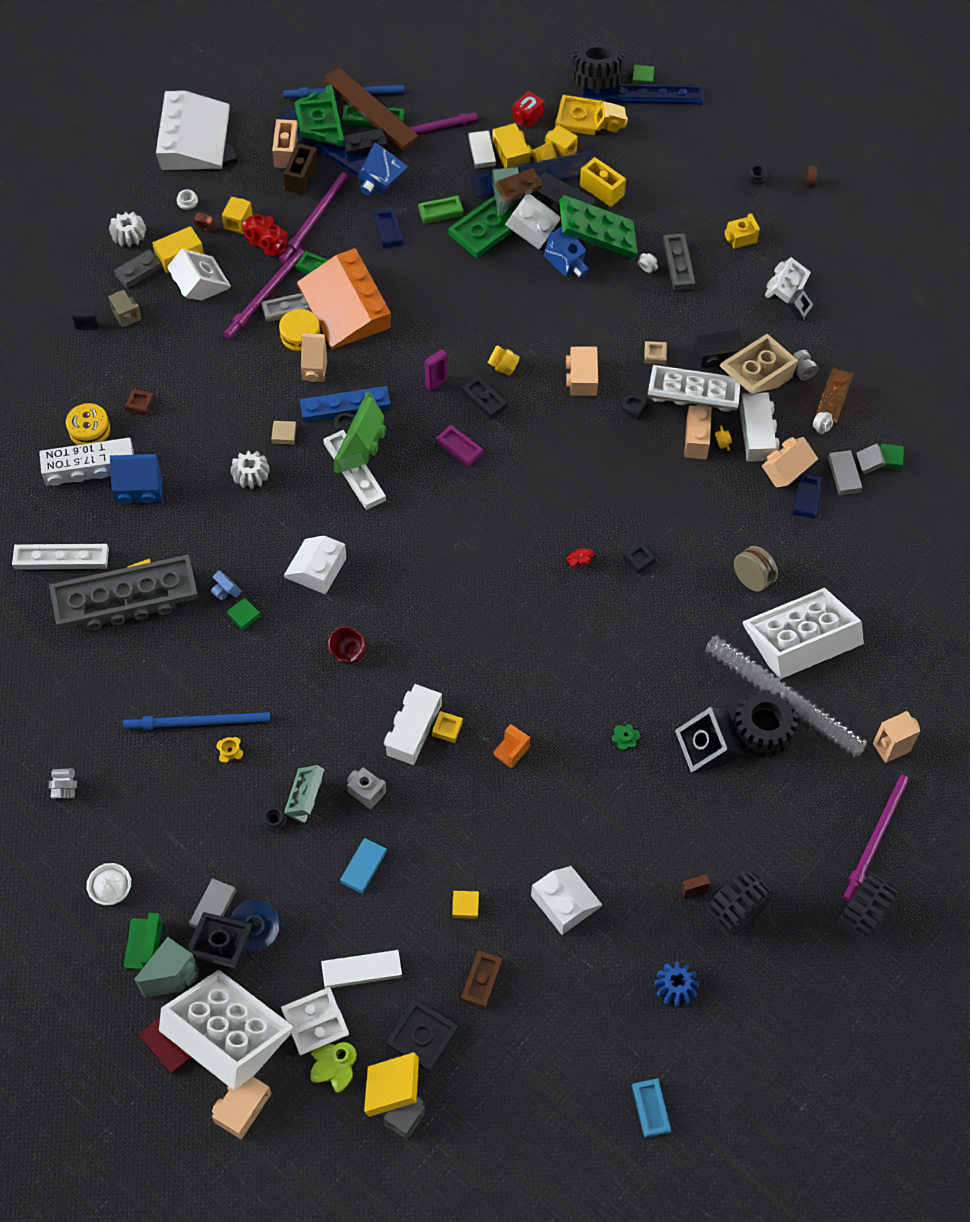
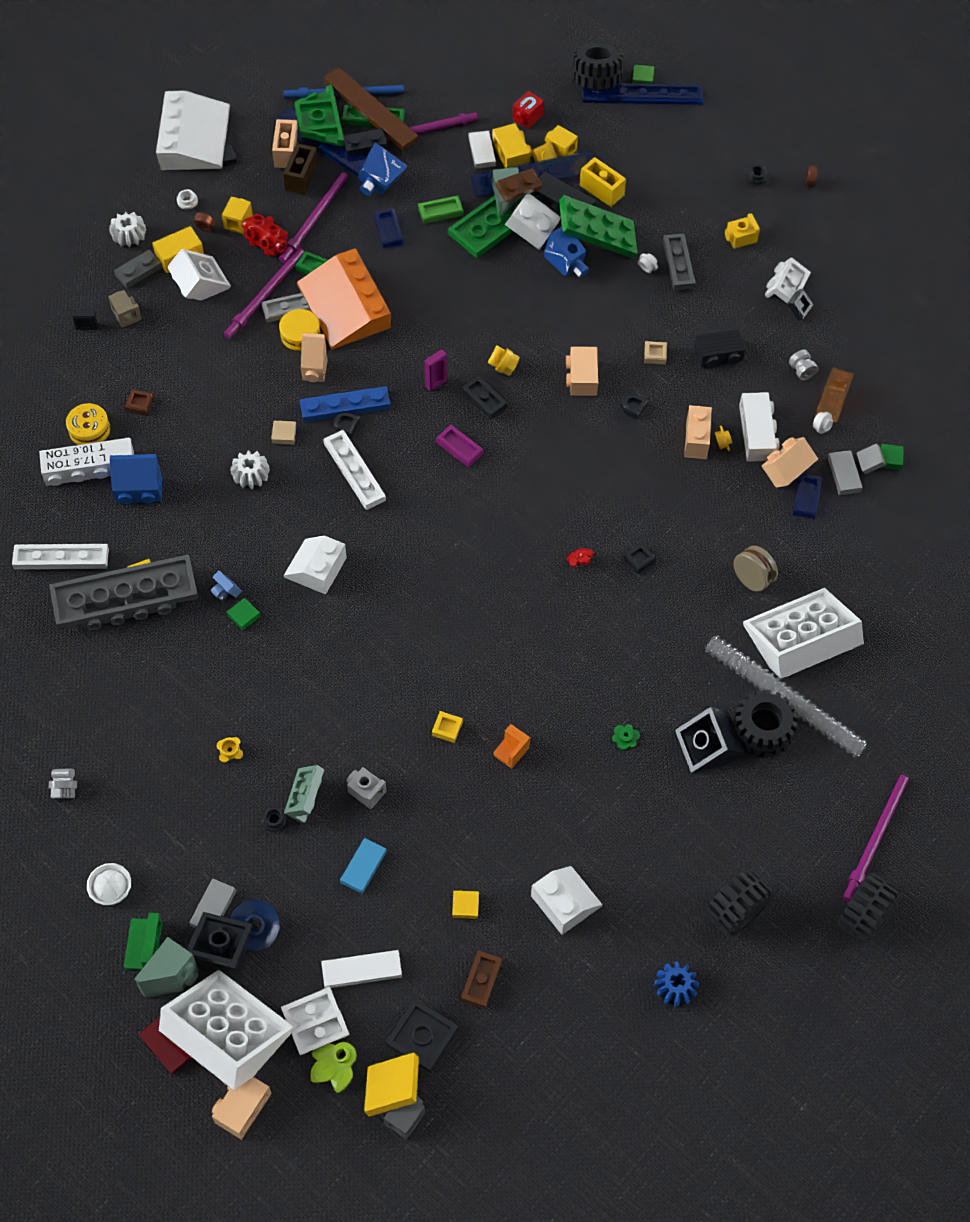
blue bar [123,712,270,731] -> none
dark red hair [328,626,367,664] -> none
bright green wedge [334,392,386,473] -> none
white brick [384,684,442,765] -> none
yellow tile [555,95,602,136] -> none
yellow brick [594,101,628,133] -> none
dark azure tile [632,1078,671,1138] -> none
white slope [648,365,740,412] -> none
copper tile [681,875,710,899] -> none
tan slope [720,334,798,394] -> none
light nougat brick [873,711,920,763] -> none

